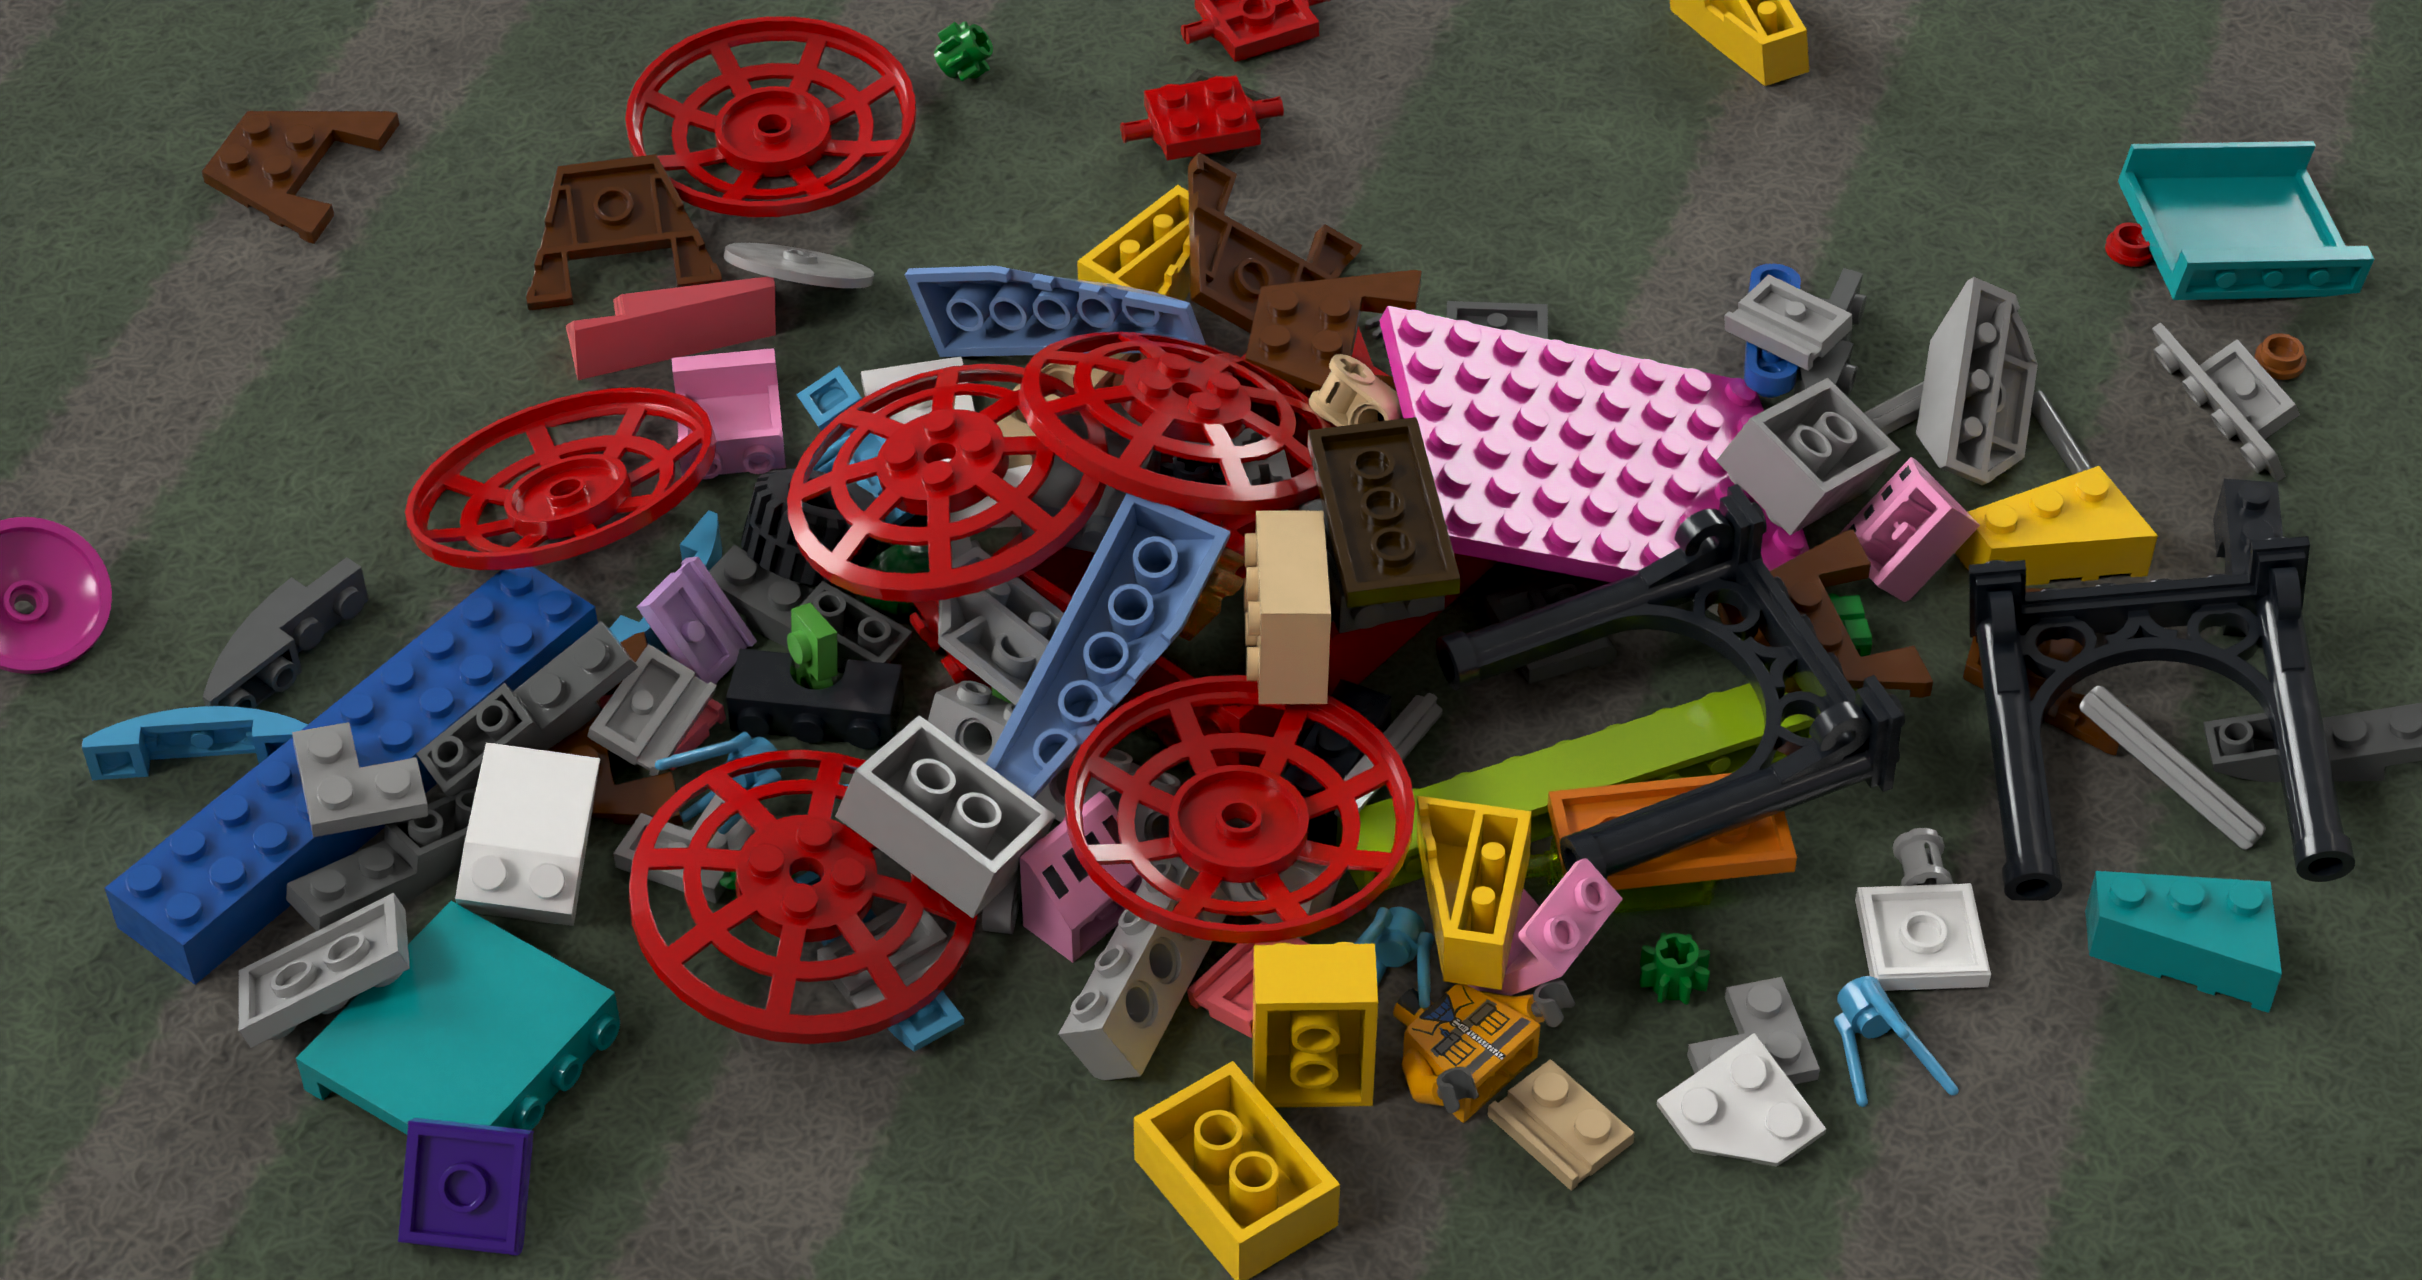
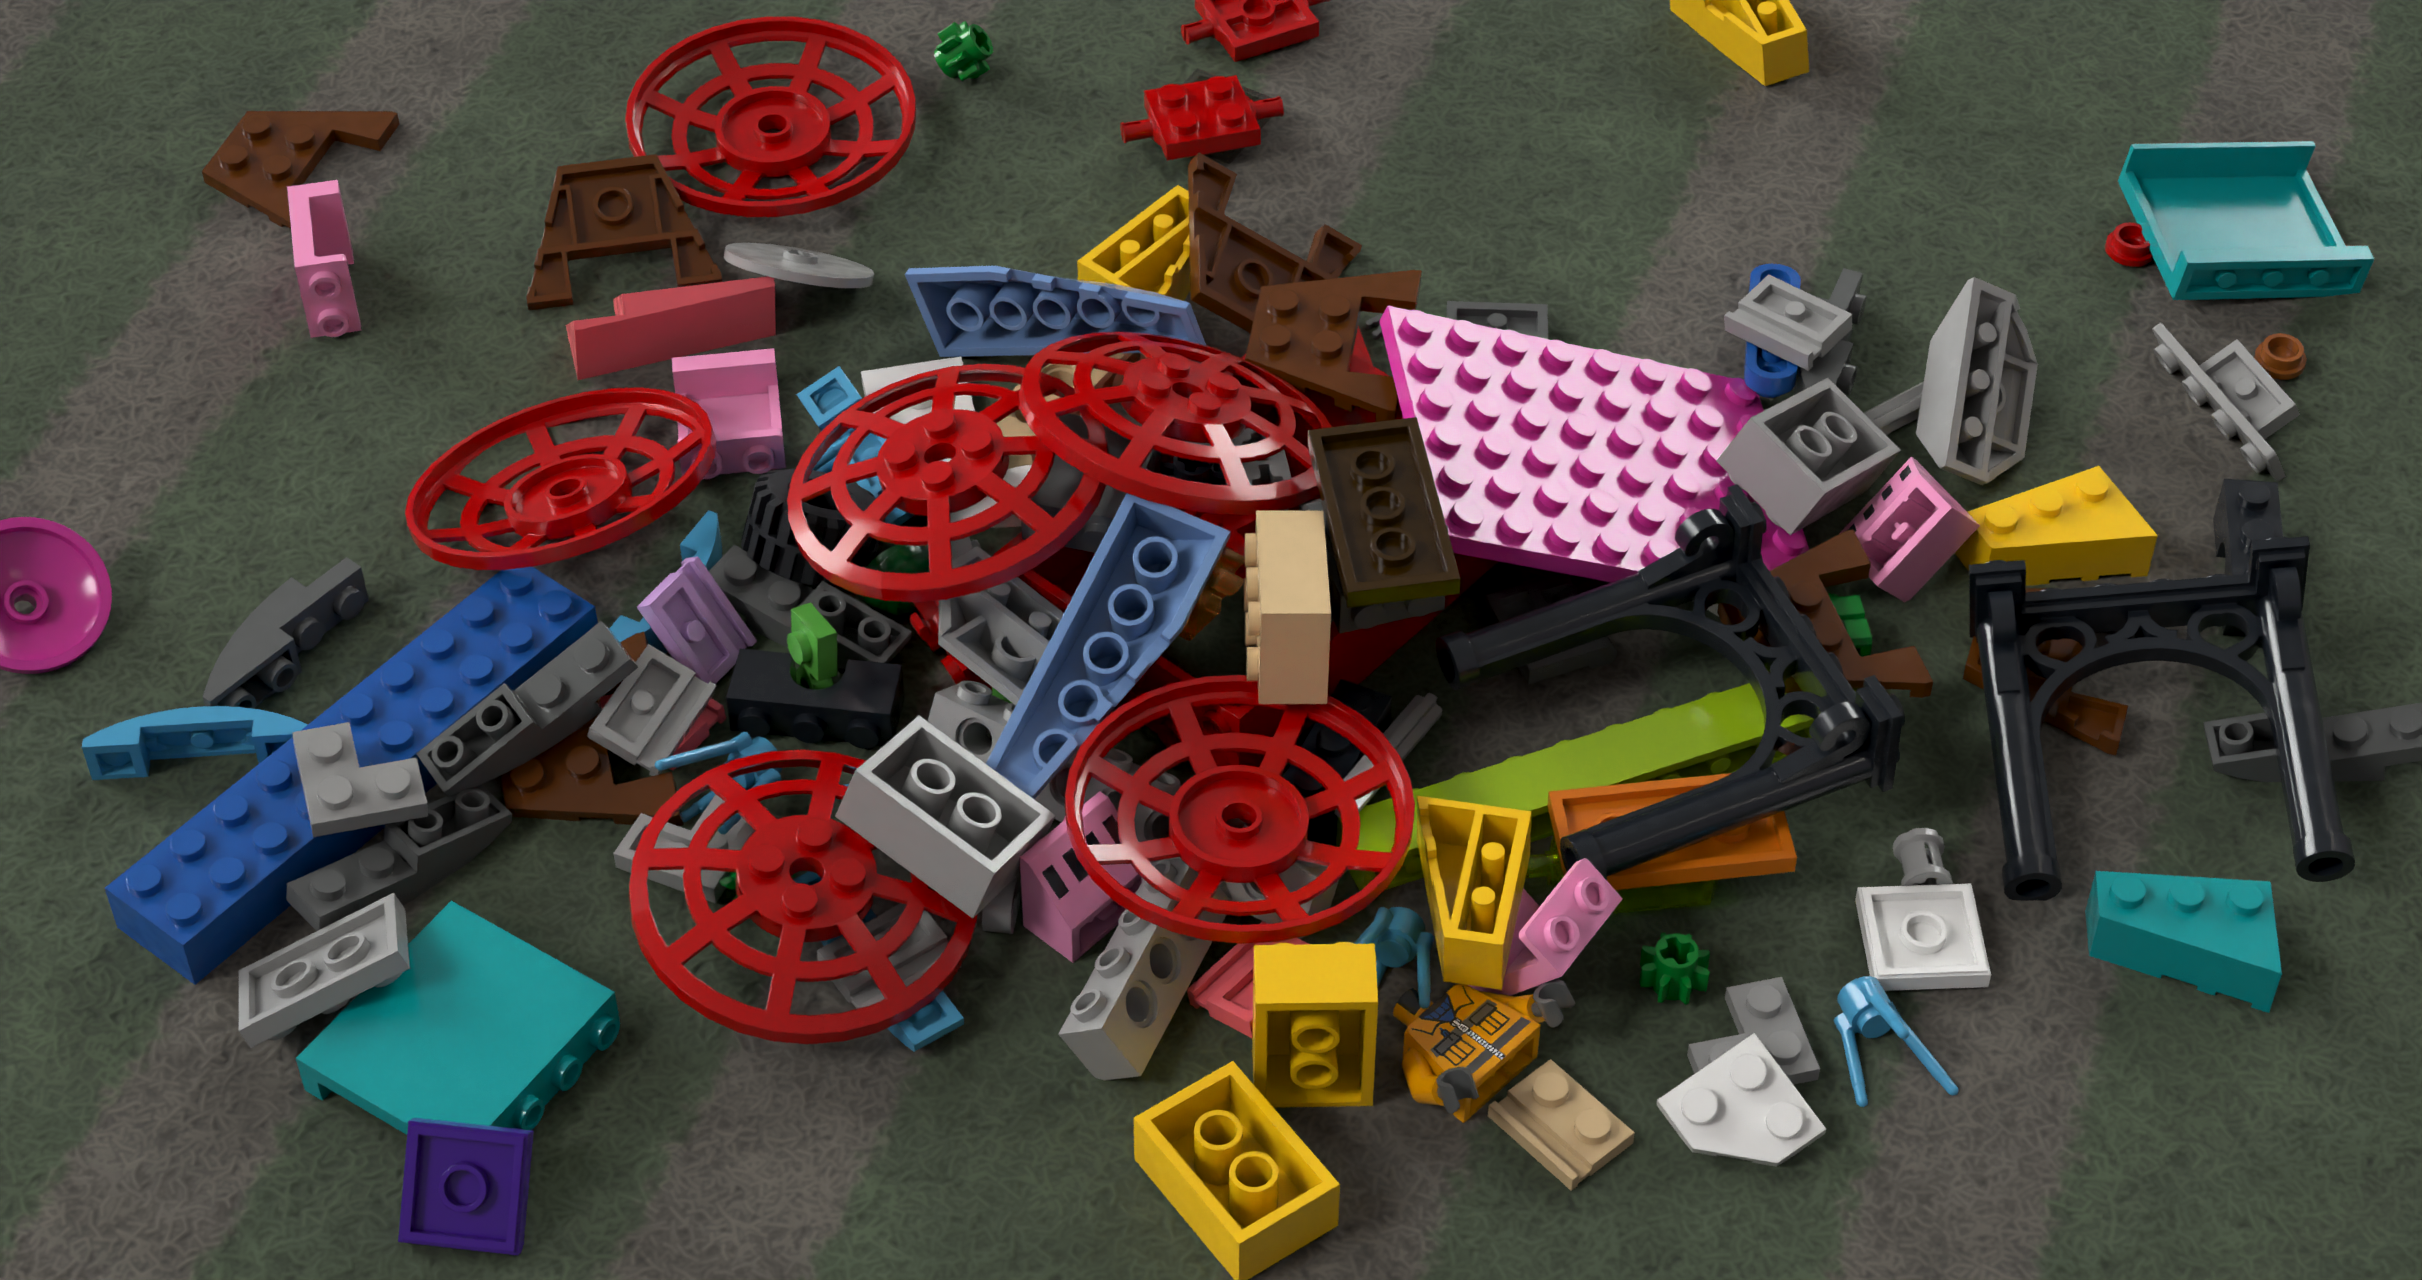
white slope [455,742,600,926] -> none
tan piece [1309,354,1403,427] -> none
dark grey bar [2031,391,2092,475] -> none
light grey axle [2079,685,2266,850] -> none
none -> bright pink panel [287,180,361,338]

